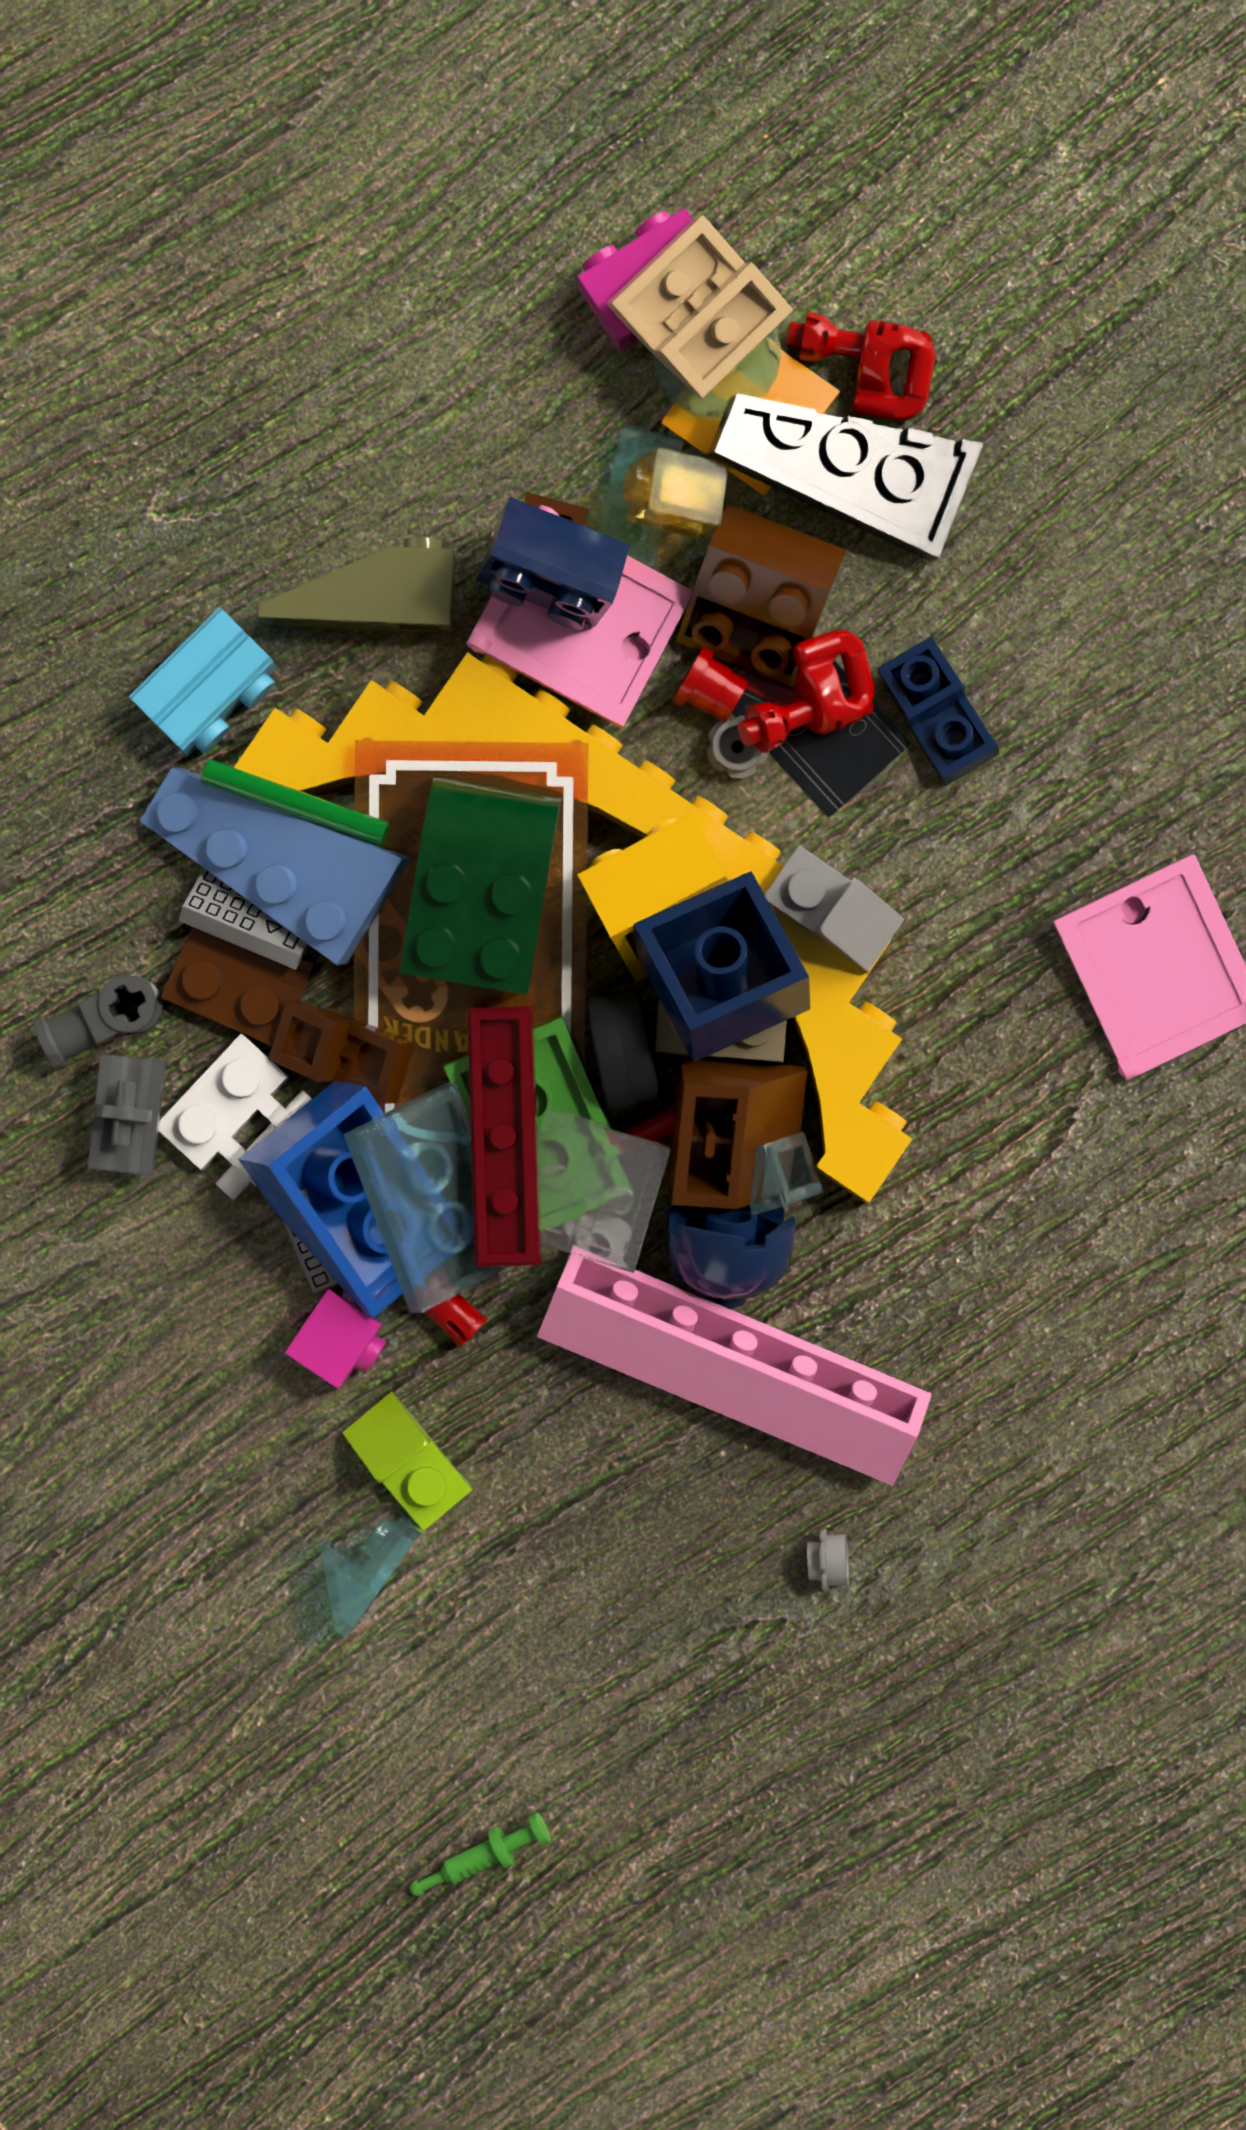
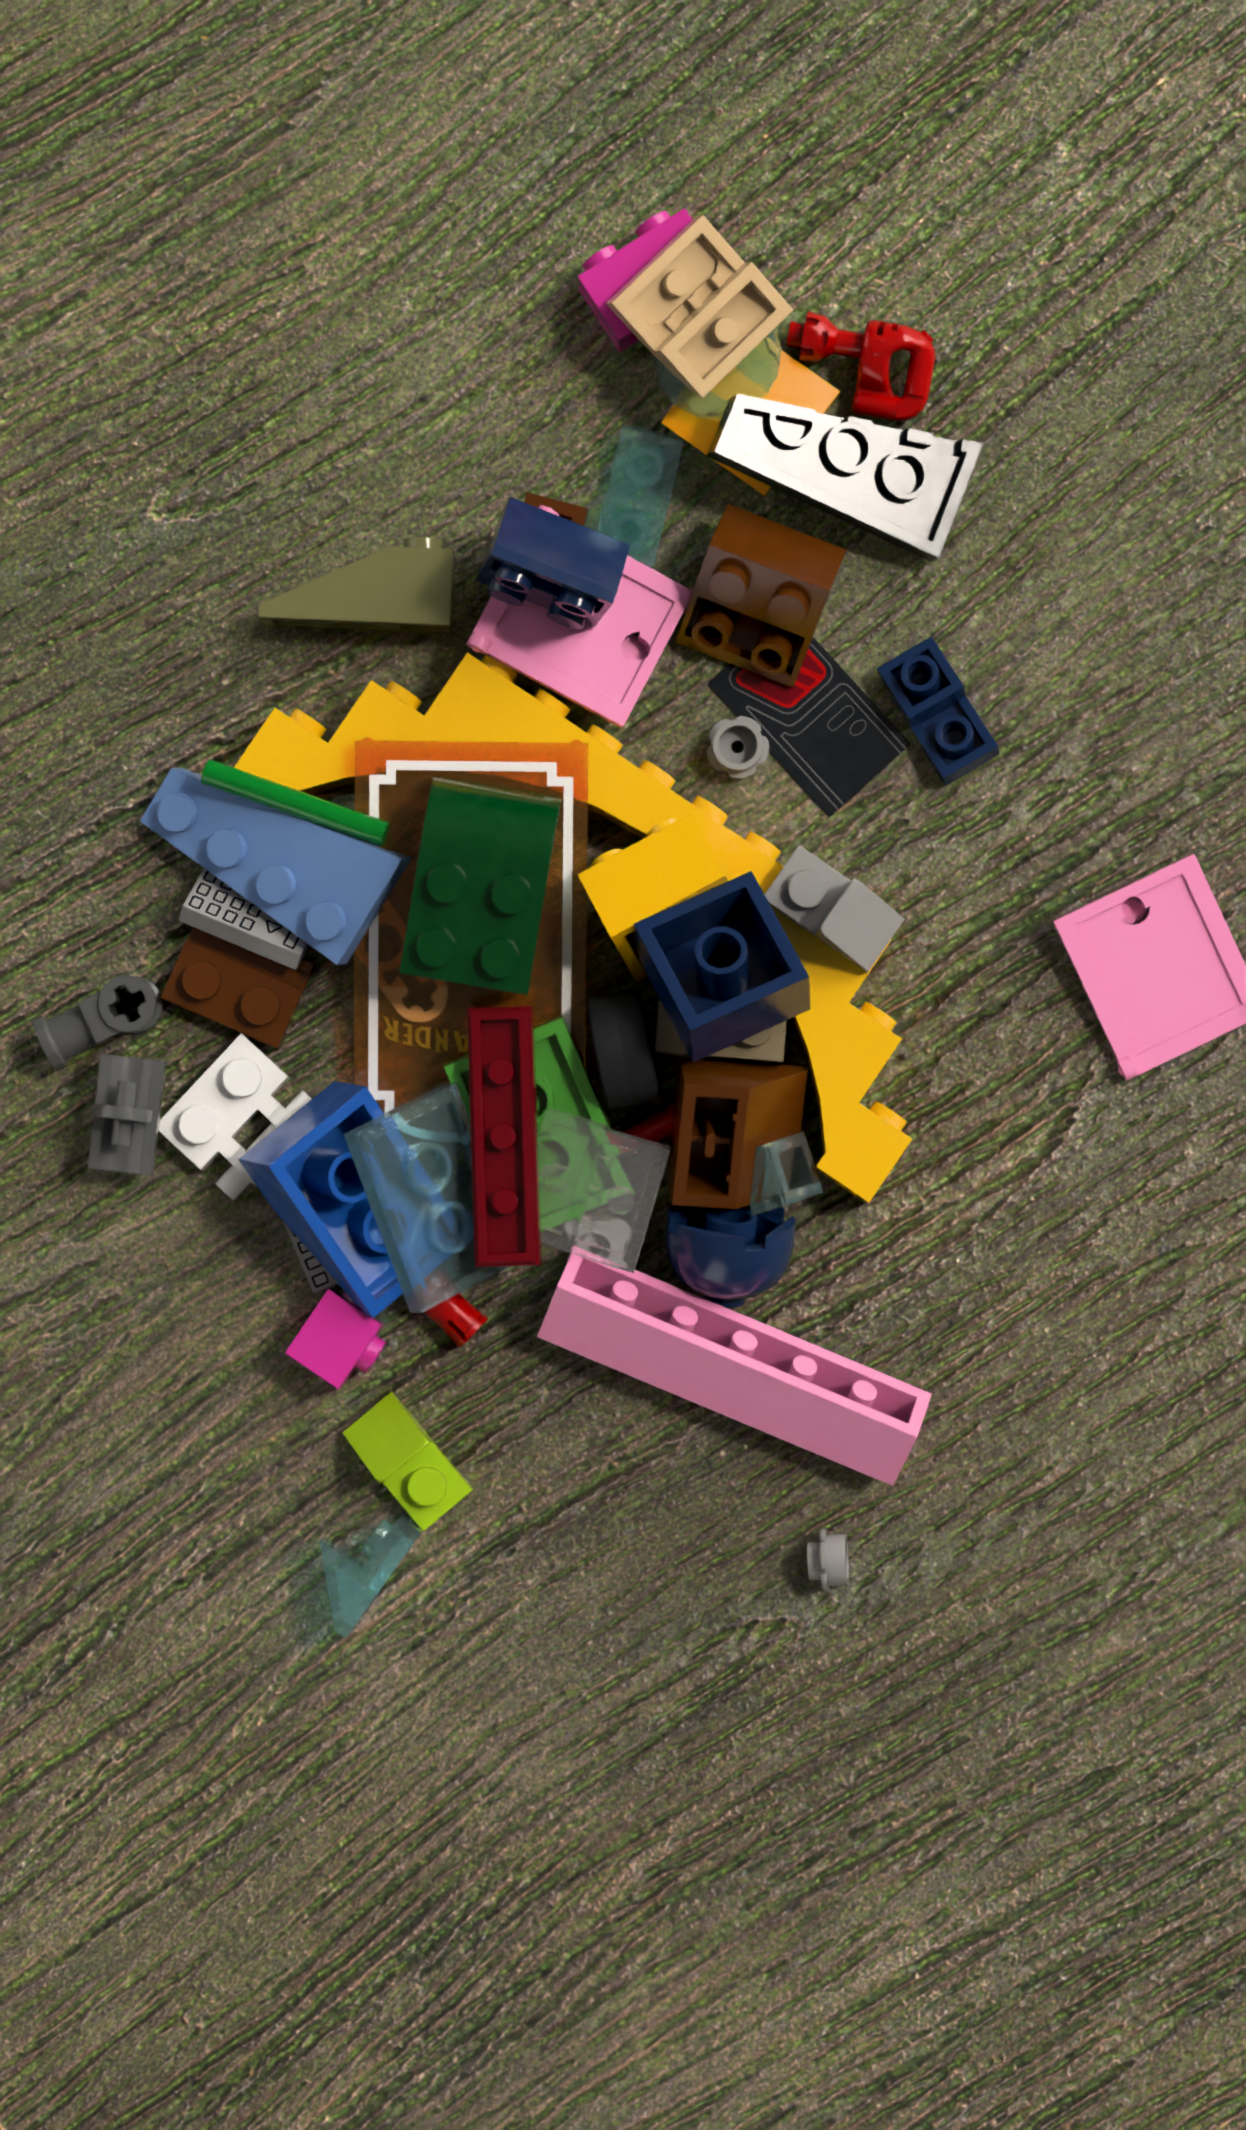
medium azure brick [129,607,277,757] -> none
reddish brown slope [269,999,415,1104] -> none
bright green piece [409,1812,551,1896] -> none
clear yellow brick [623,447,729,539] -> none
red piece [672,646,749,723] -> none
red piece [738,629,875,753] -> none

